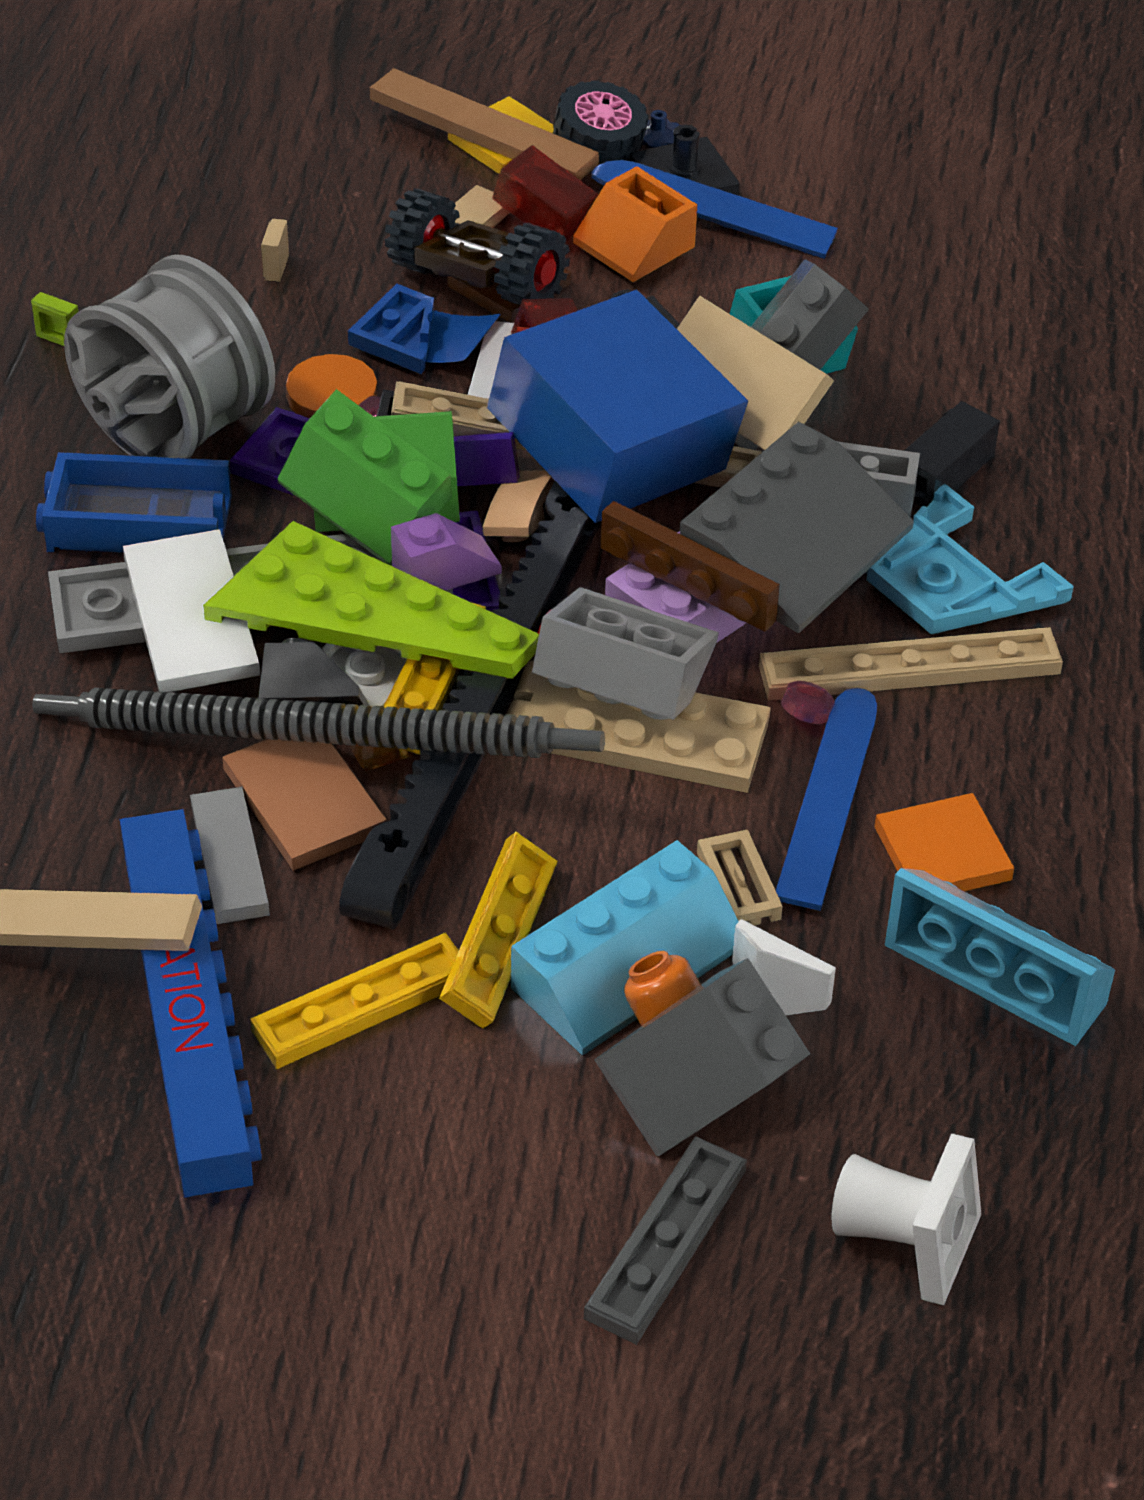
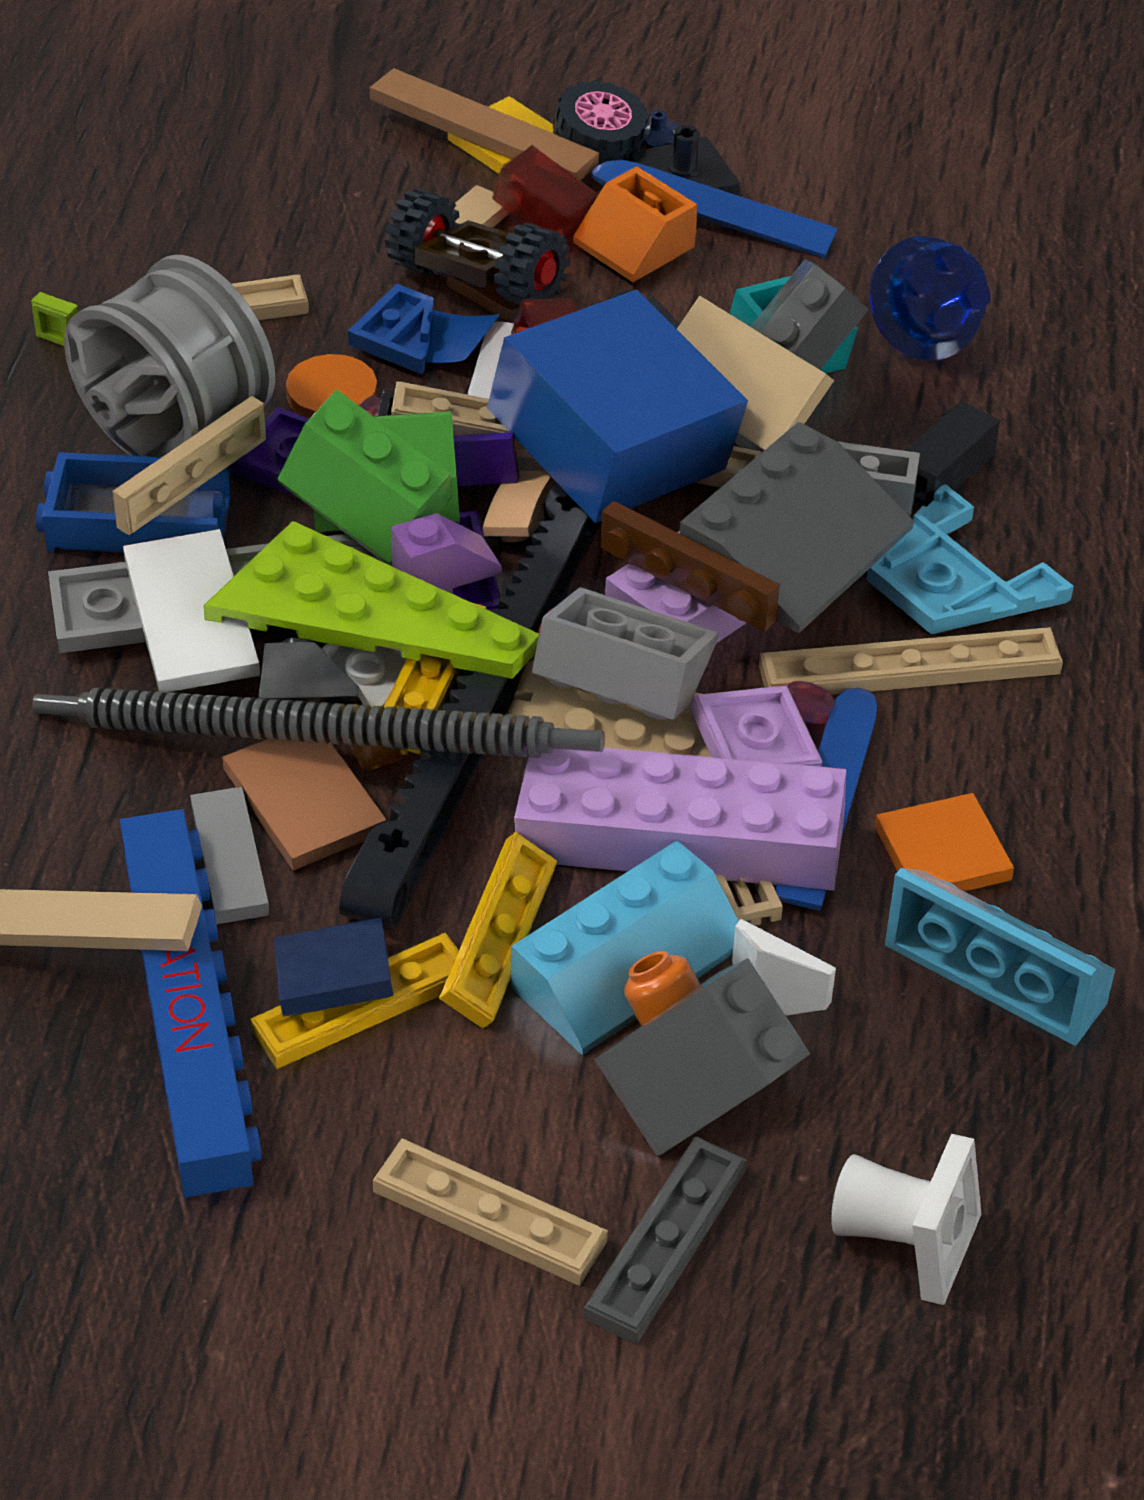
tan tile [261,219,289,282] -> none
none -> tan tile [113,396,266,535]
none -> tan tile [232,274,309,321]
none -> dark blue tile [274,917,394,1017]
none -> tan tile [373,1138,608,1286]
none -> lavender brick [514,748,846,891]
none -> lavender tile [690,685,823,767]
none -> clear blue piece [869,236,991,361]

